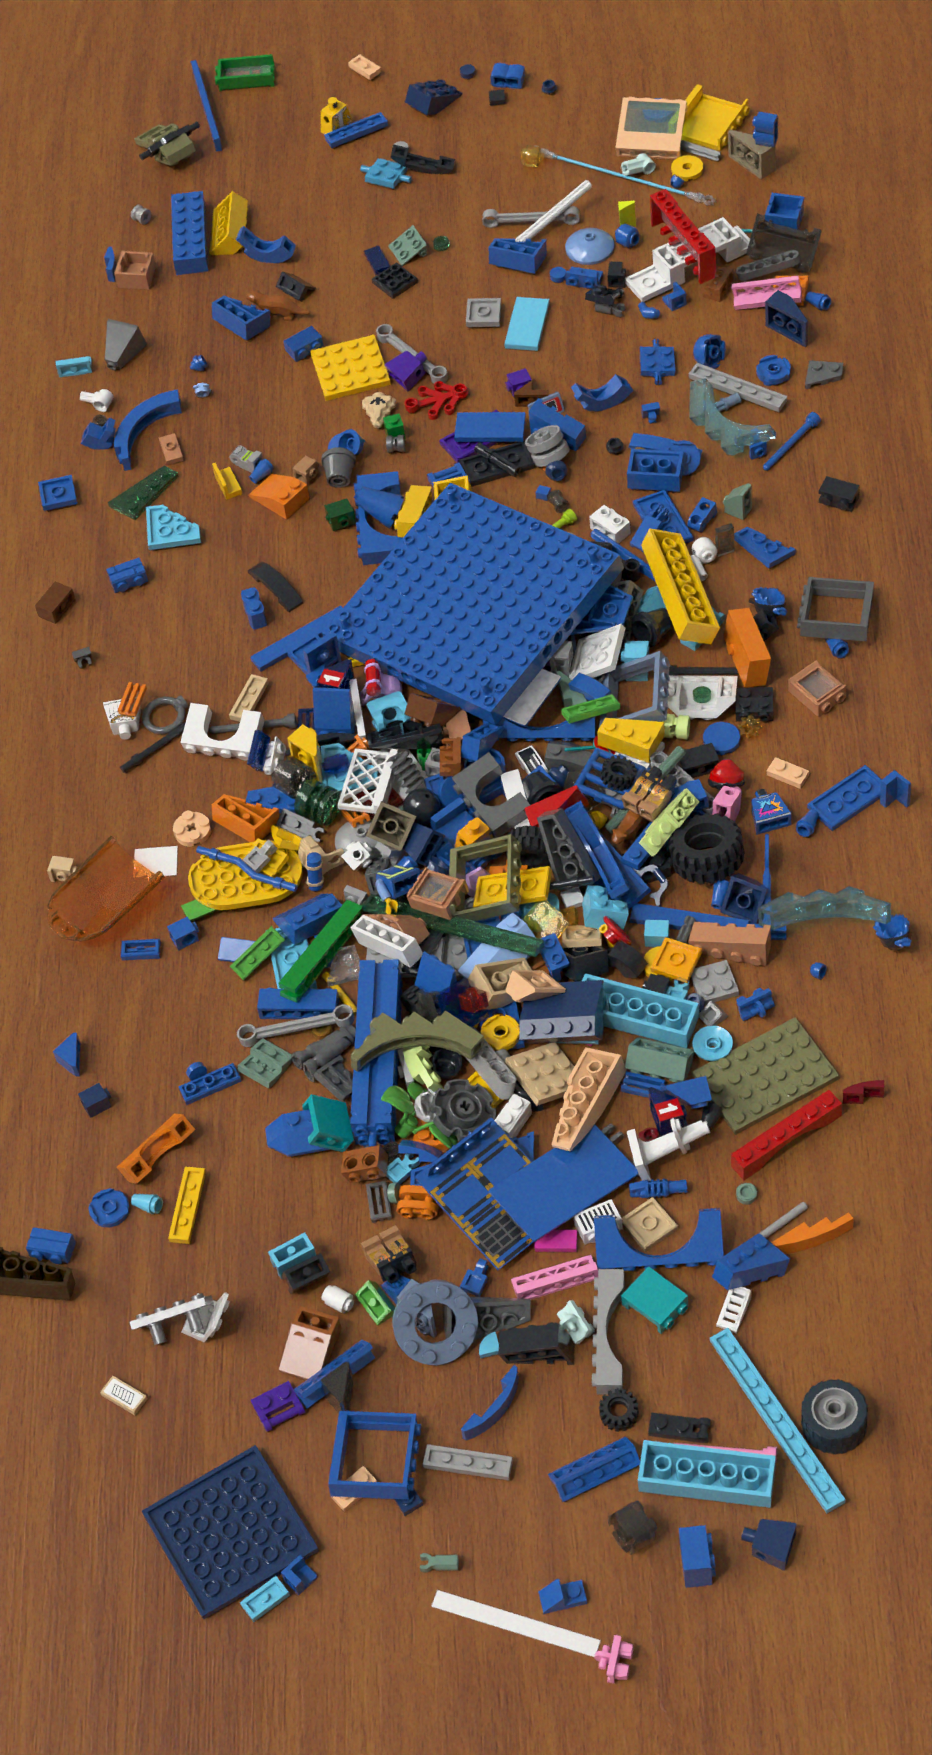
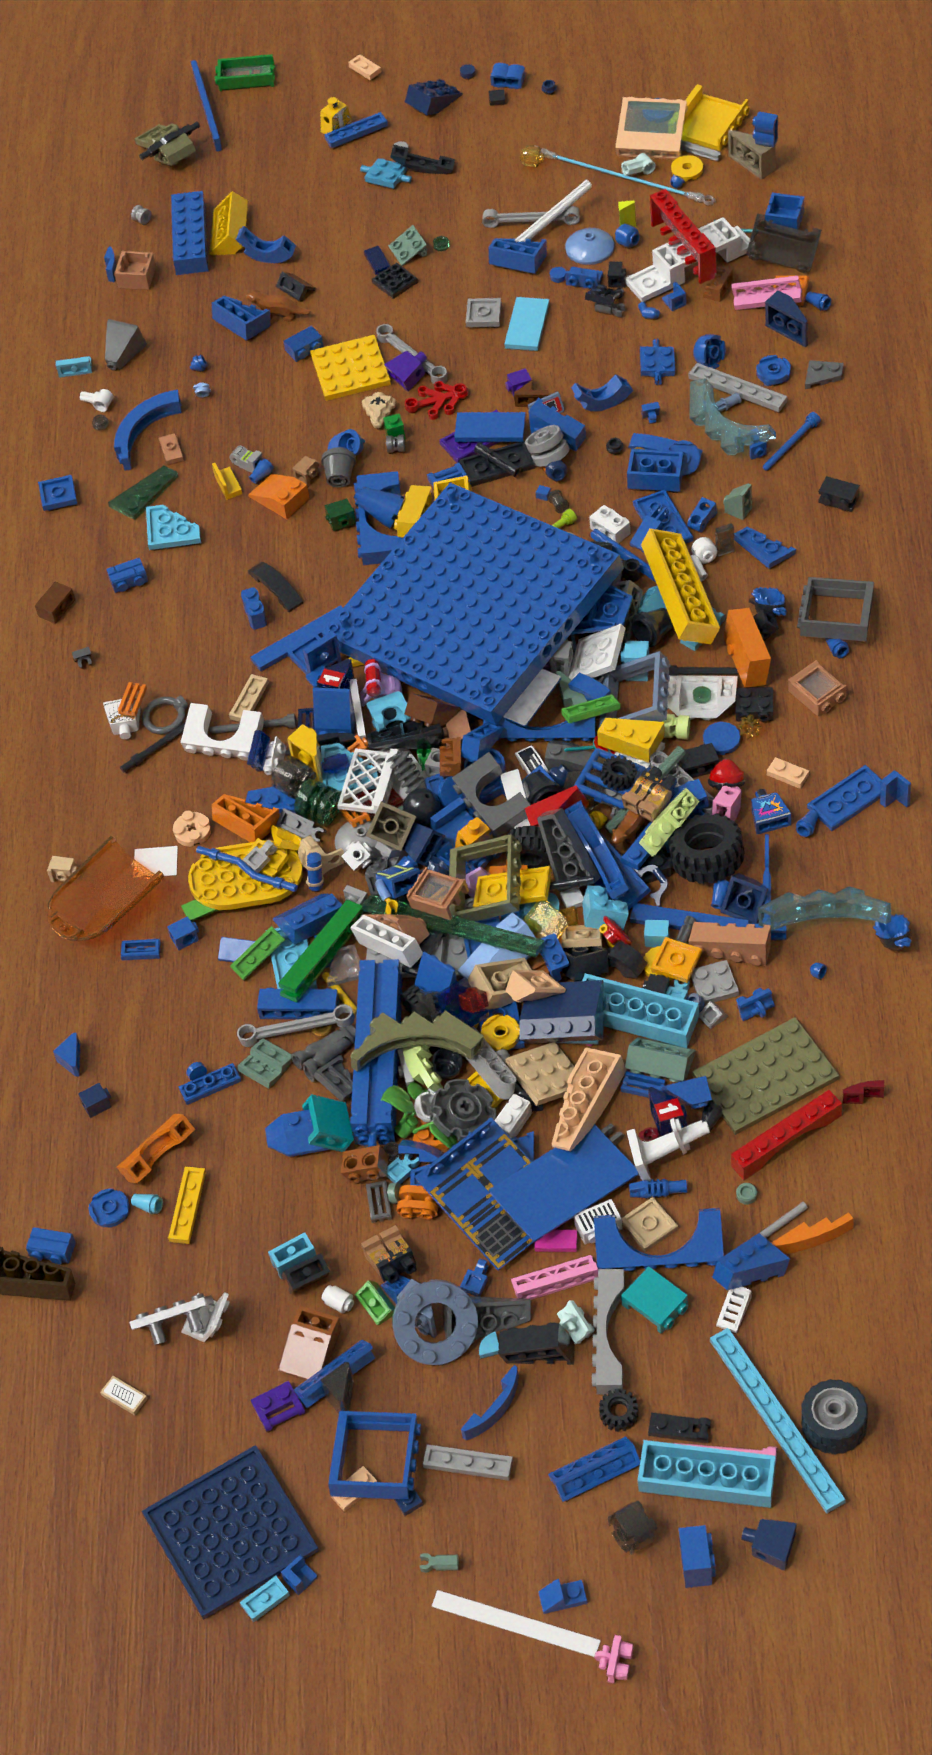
blue brick [81,418,116,450] -> none
medium azure dish [692,1026,733,1061] -> none
dark grey beam [736,250,801,281] -> none

